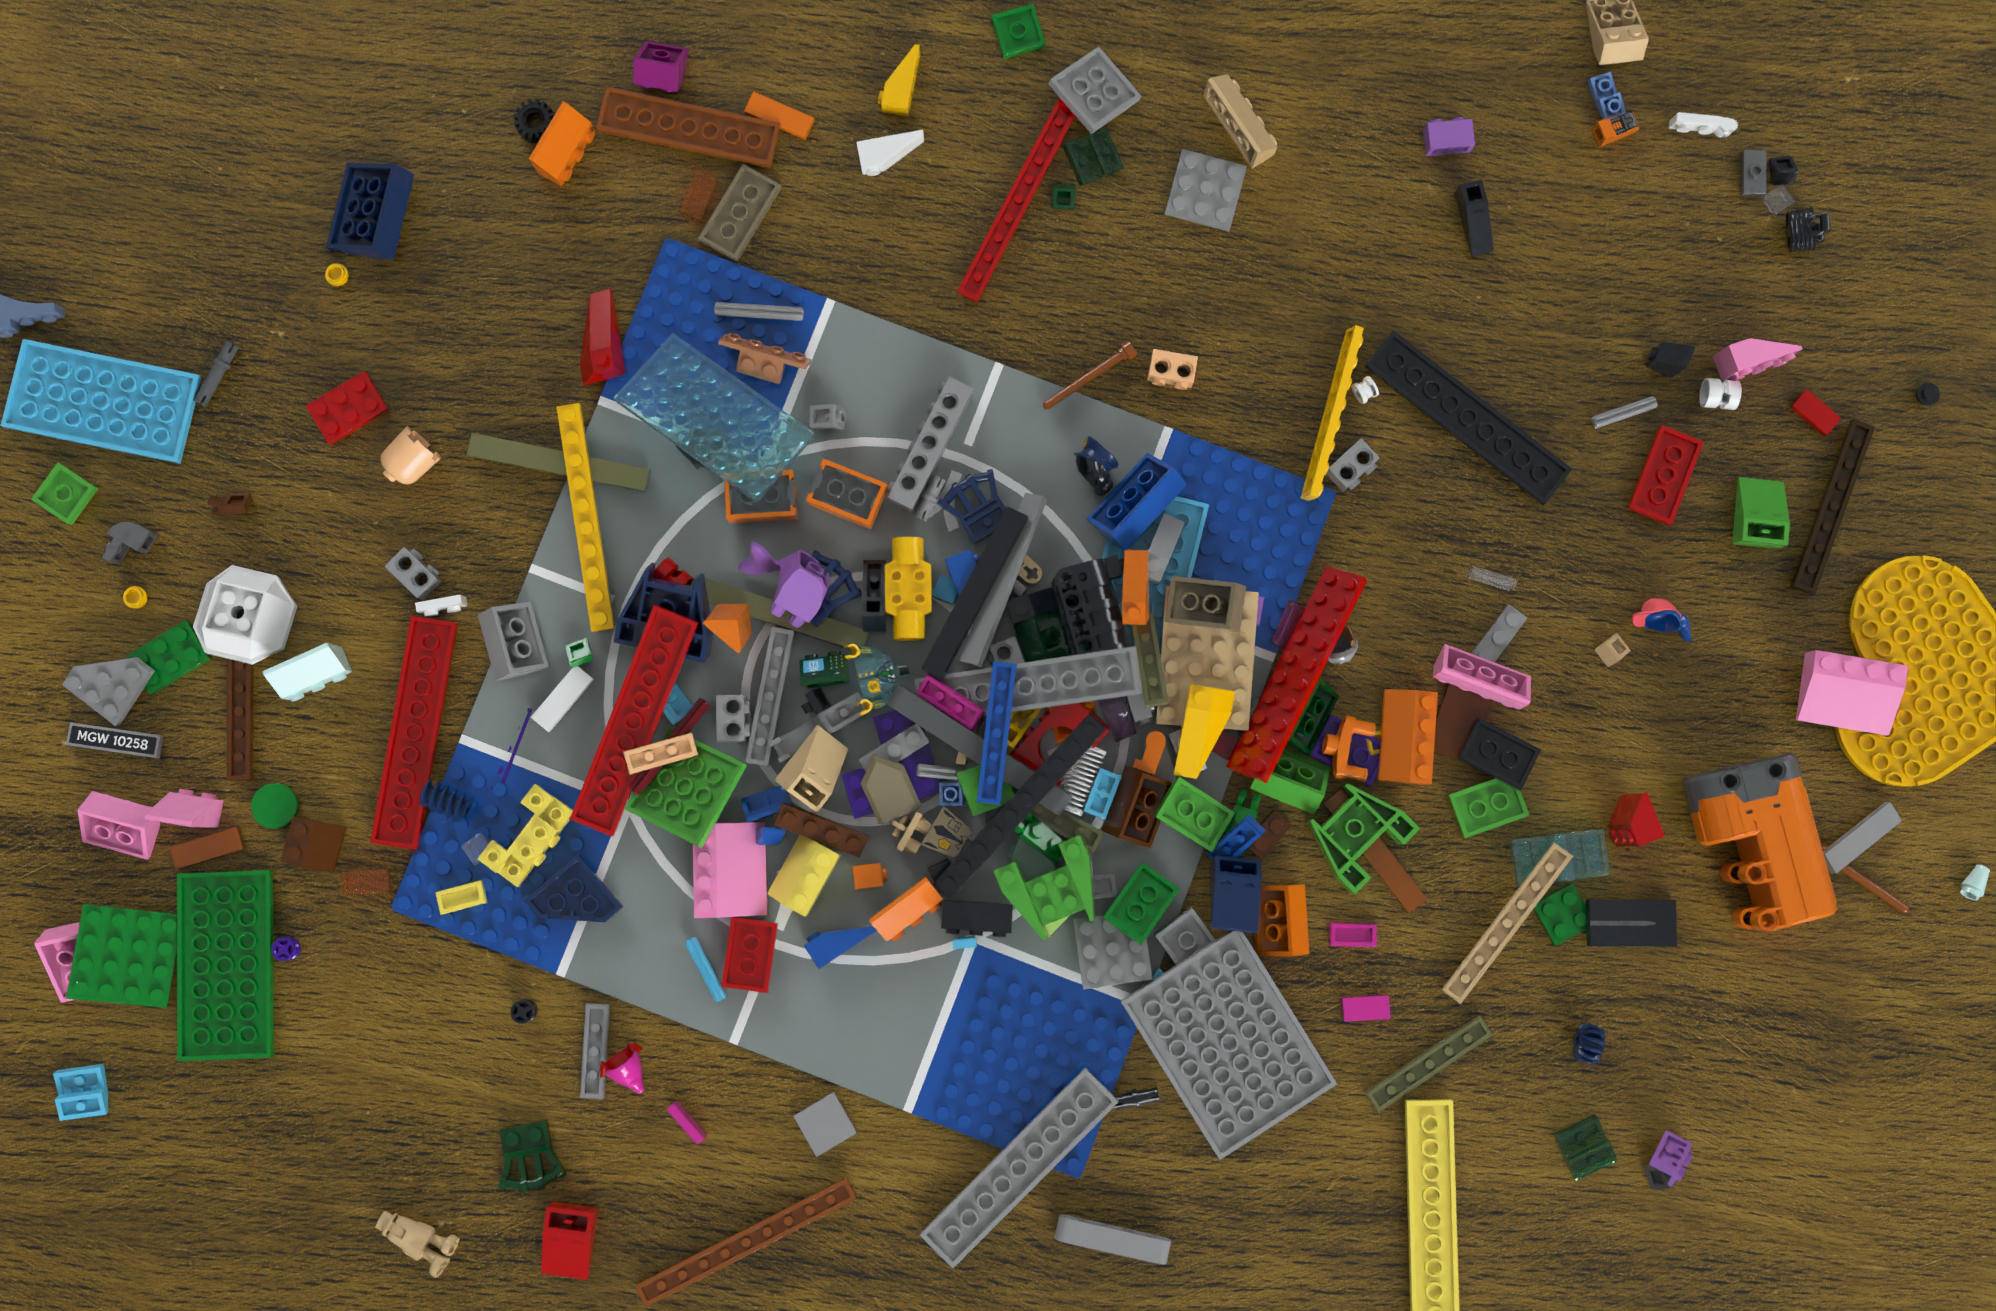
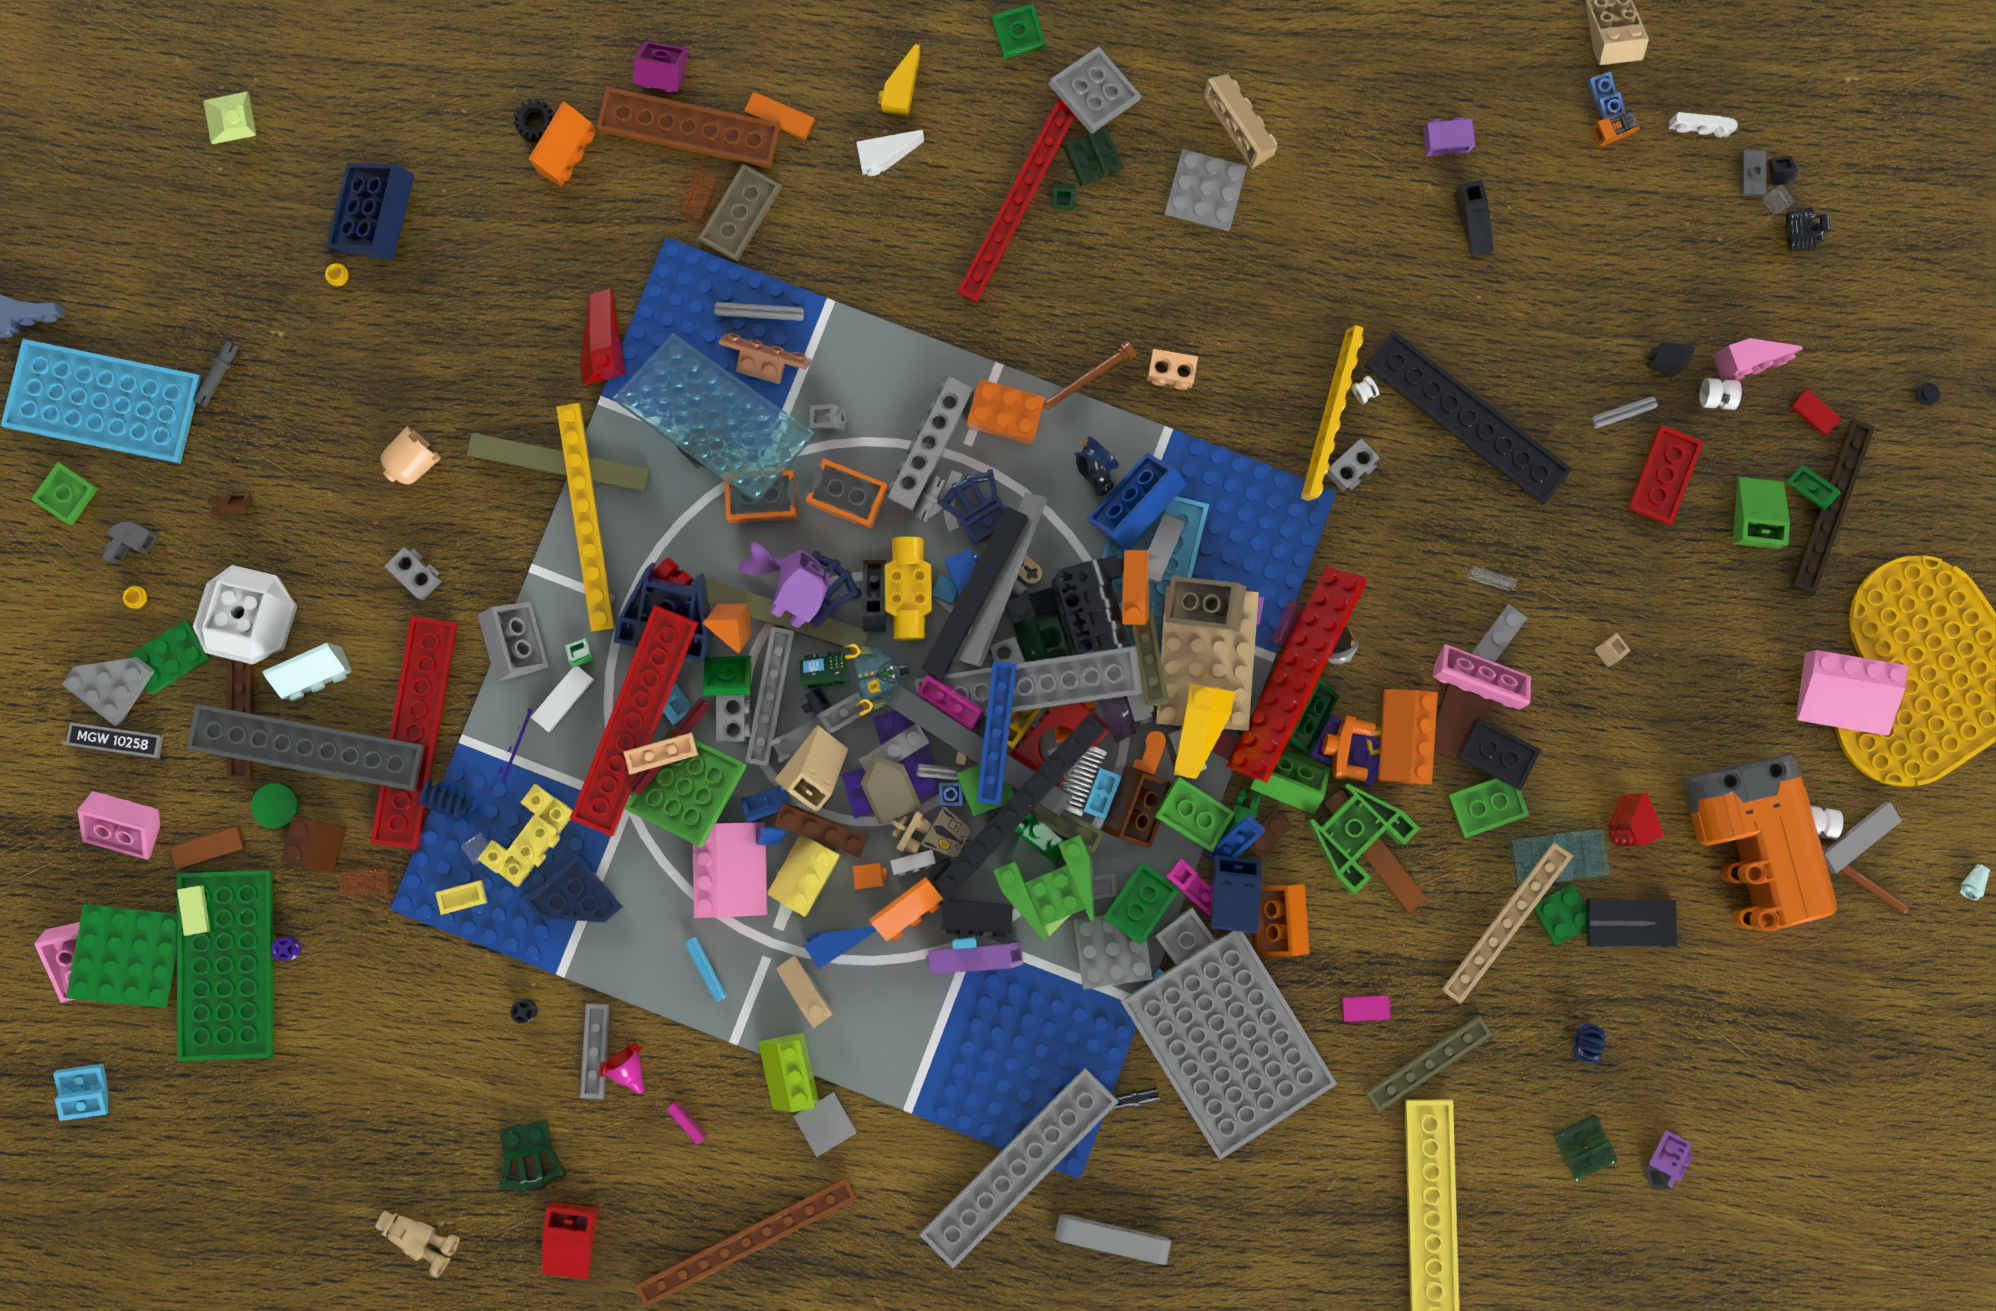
bright pink slope [145,789,224,827] -> none
red plate [306,371,389,445] -> none
white plate [415,595,468,617] -> none
red plate [721,917,778,993] -> none
dark pink tile [1329,922,1377,947] -> none
blue hair [1632,598,1692,642] -> none
none -> yellowish green tile [177,885,210,936]
none -> dark grey plate [186,704,425,791]
none -> yellowish green slope [203,92,256,144]
none -> green plate [702,655,752,696]
none -> lime slope [758,1032,819,1112]
none -> tan slope [776,955,835,1028]
none -> white piece [890,849,936,877]
none -> medium lavender slope [926,941,1023,974]
none -> orange brick [967,379,1045,446]
none -> dark pink slope [1166,859,1230,932]
none -> green plate [1787,465,1840,510]
none -> white wheel [1811,806,1843,840]

